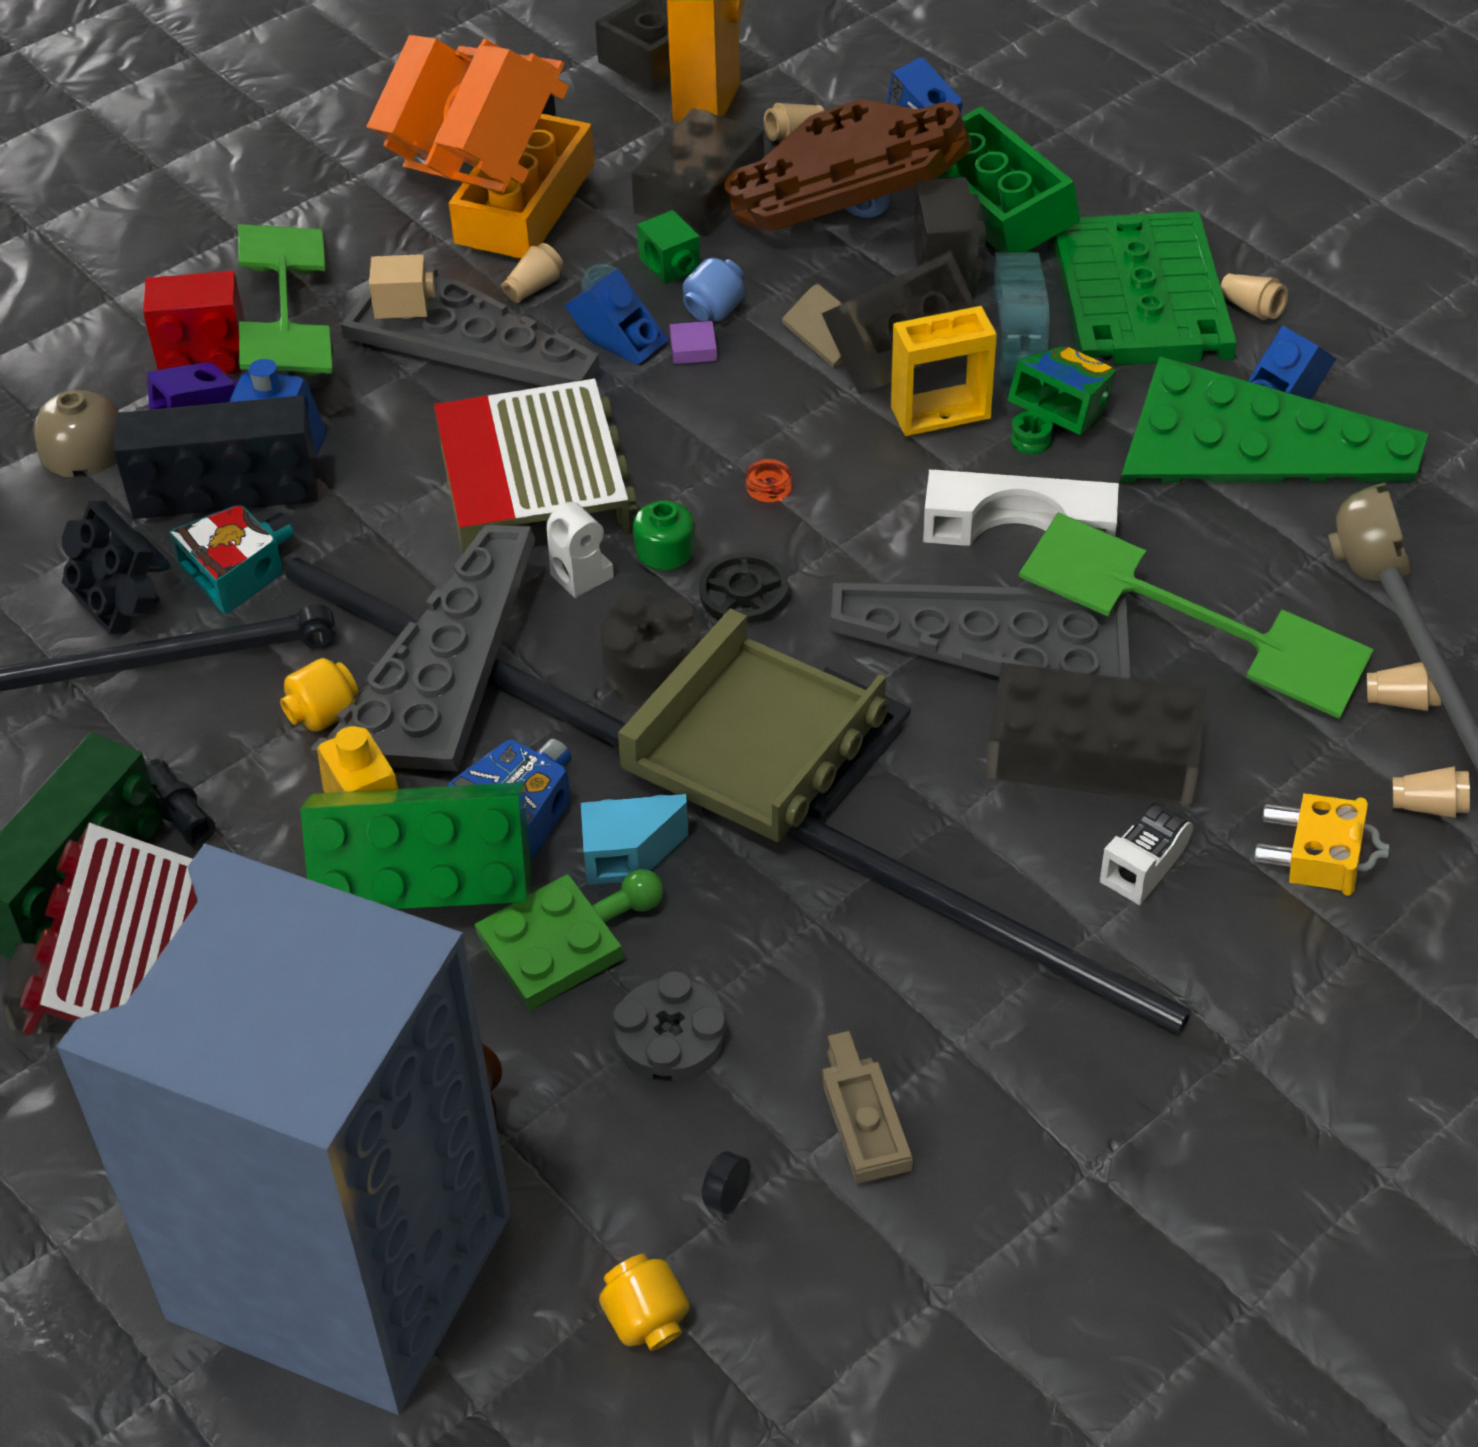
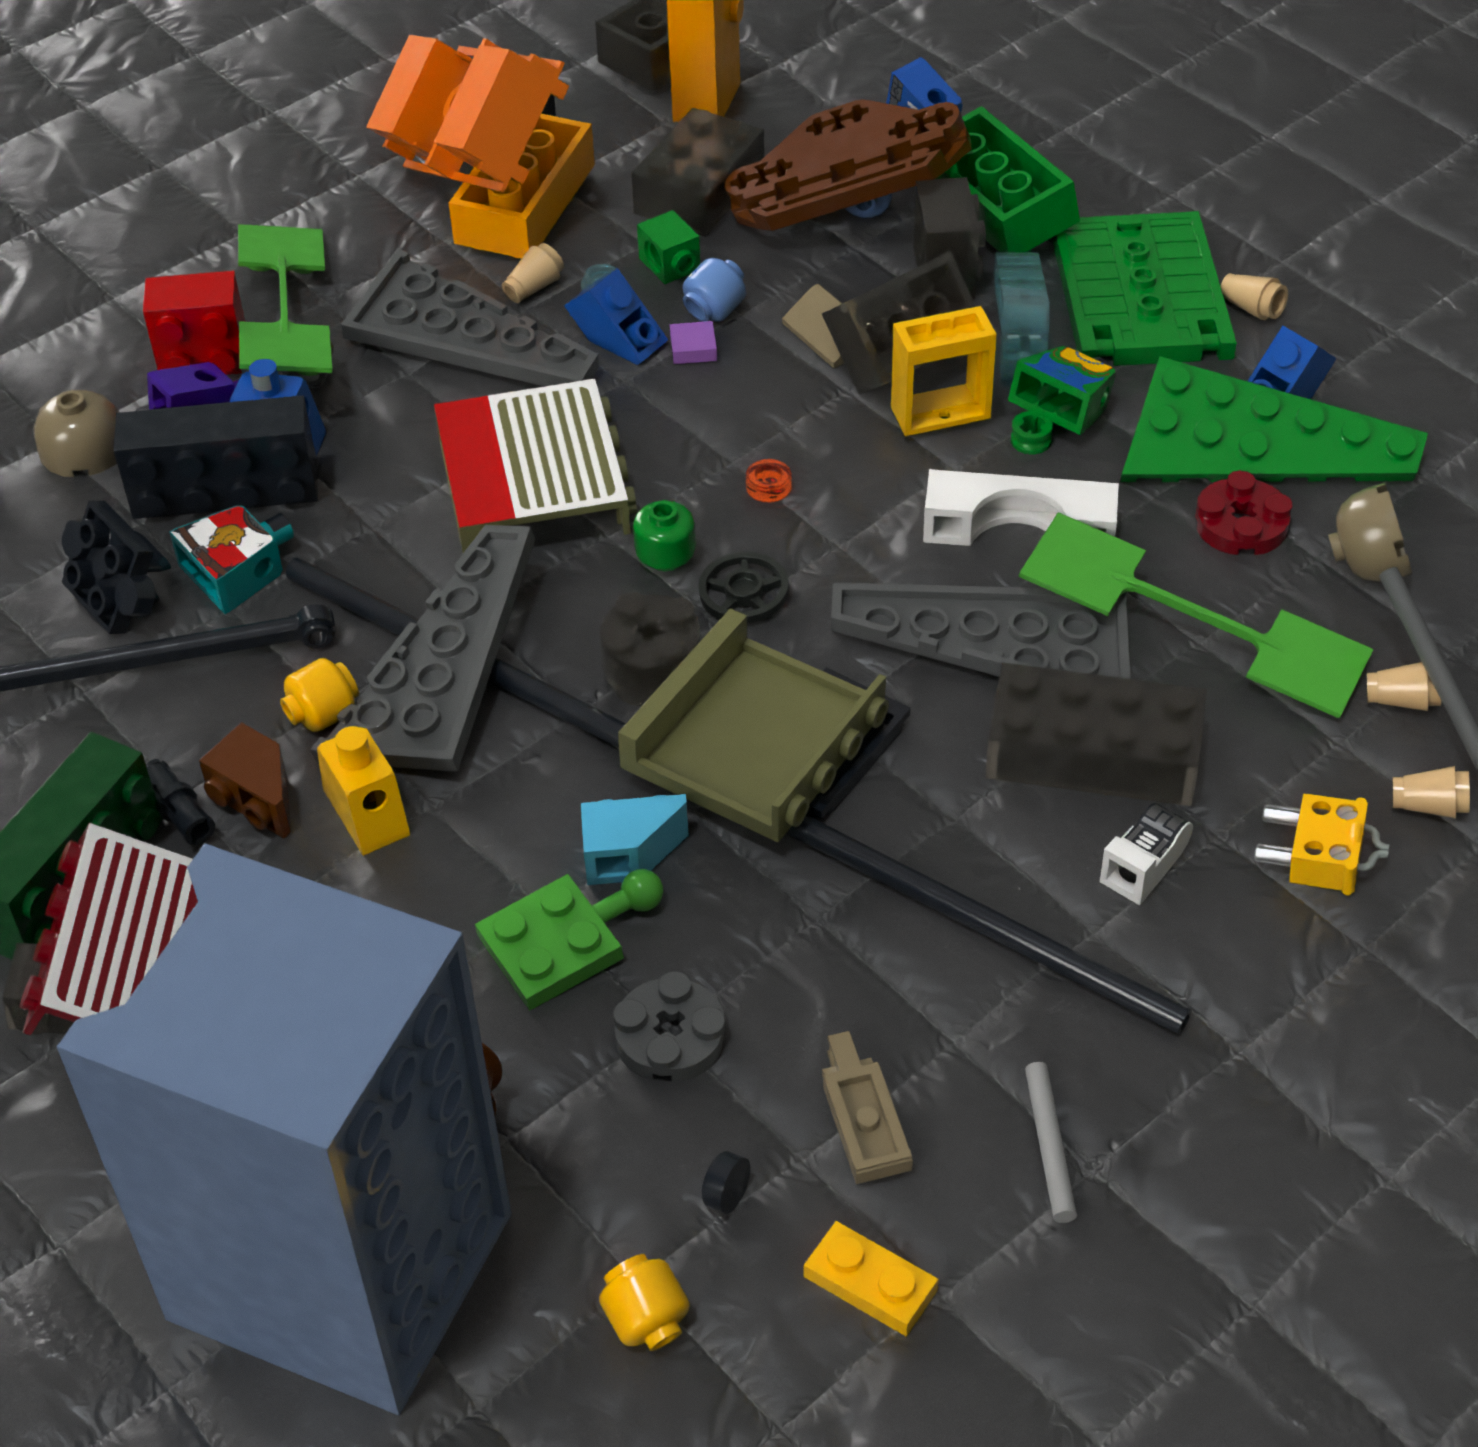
green brick [300,782,532,909] -> none
tan brick [369,254,436,319] -> none
blue torso [448,739,572,860] -> none
white leg [546,502,614,598] -> none
tan cone [764,103,824,143] -> none
none -> reddish brown slope [199,722,291,839]
none -> yellow plate [804,1221,939,1337]
none -> light grey bar [1025,1062,1077,1223]
none -> dark red plate [1195,471,1292,555]

